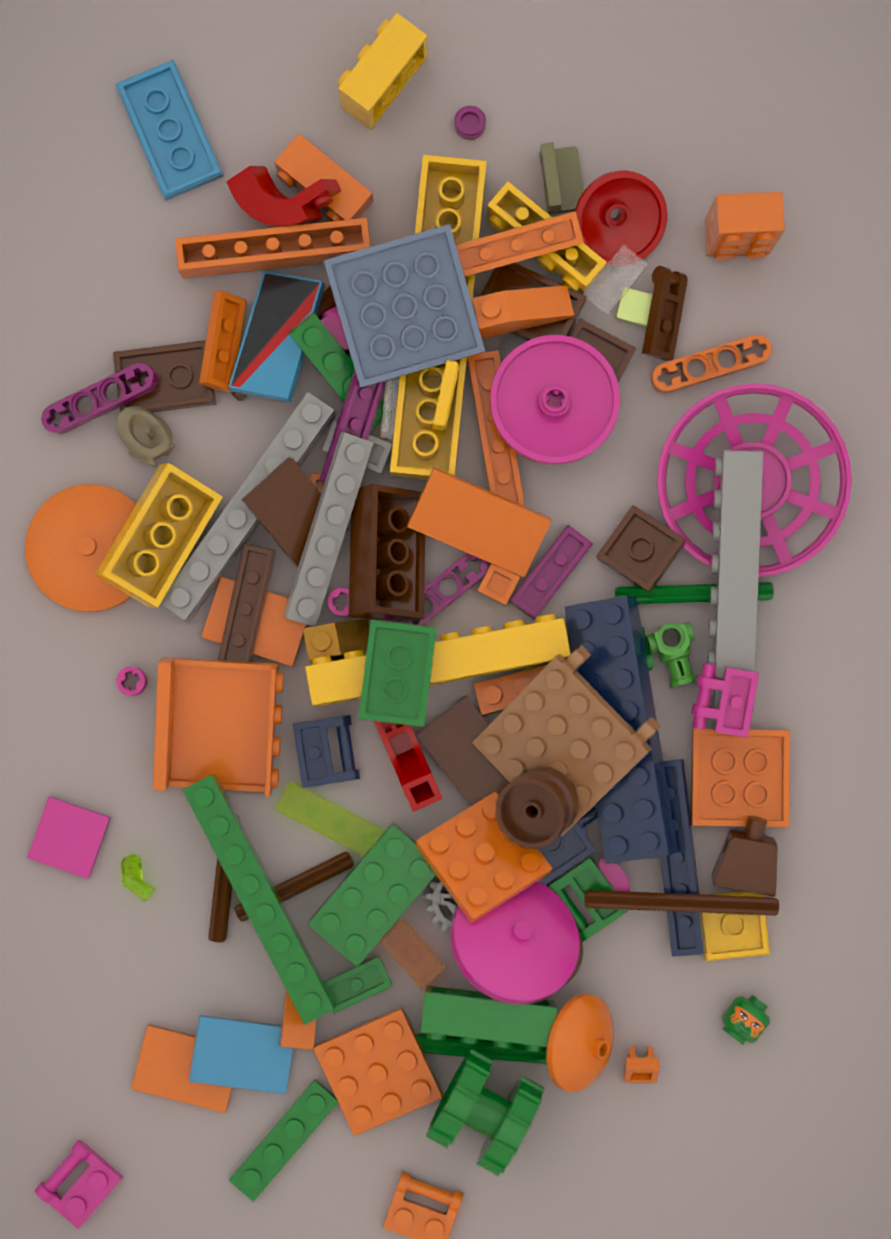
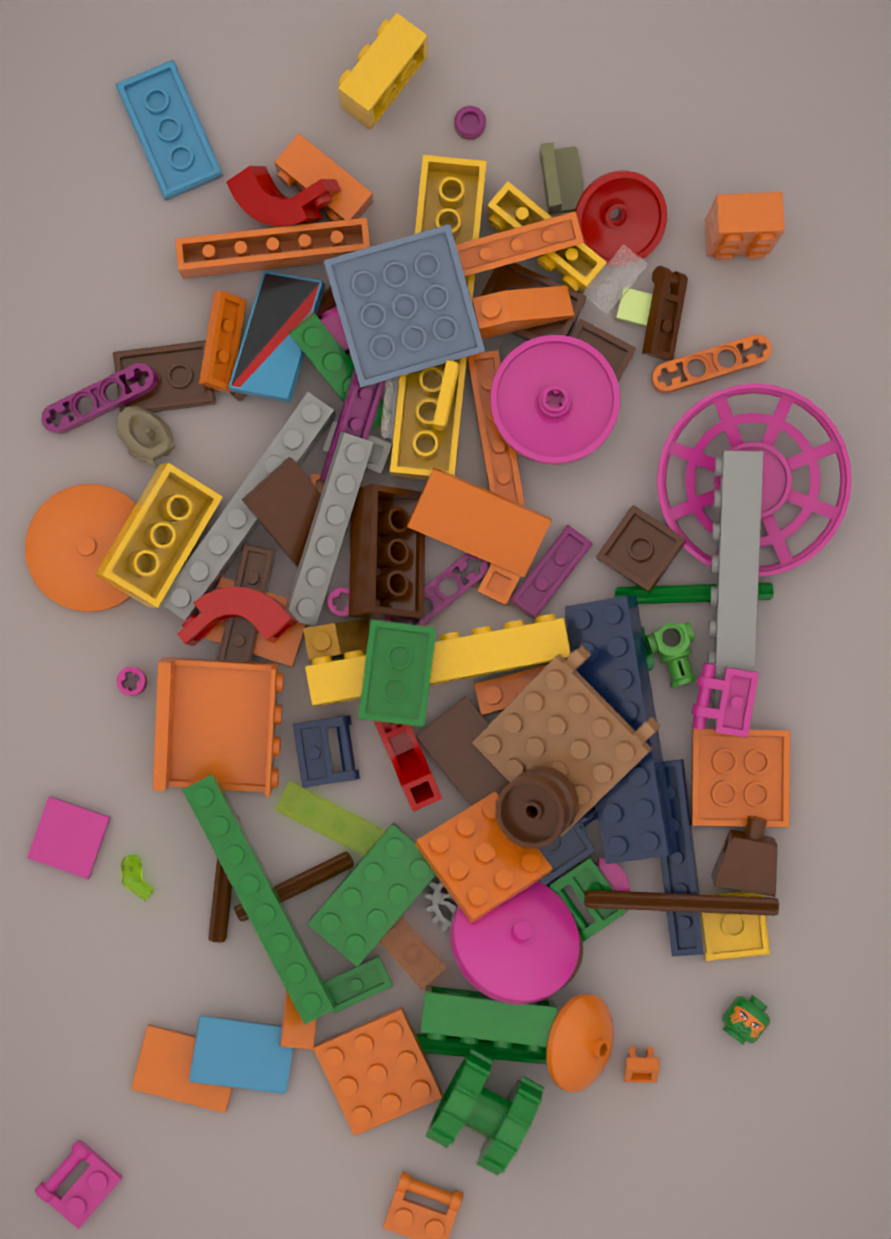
green plate [229,1079,338,1202] -> none
none -> red arch [177,587,298,646]

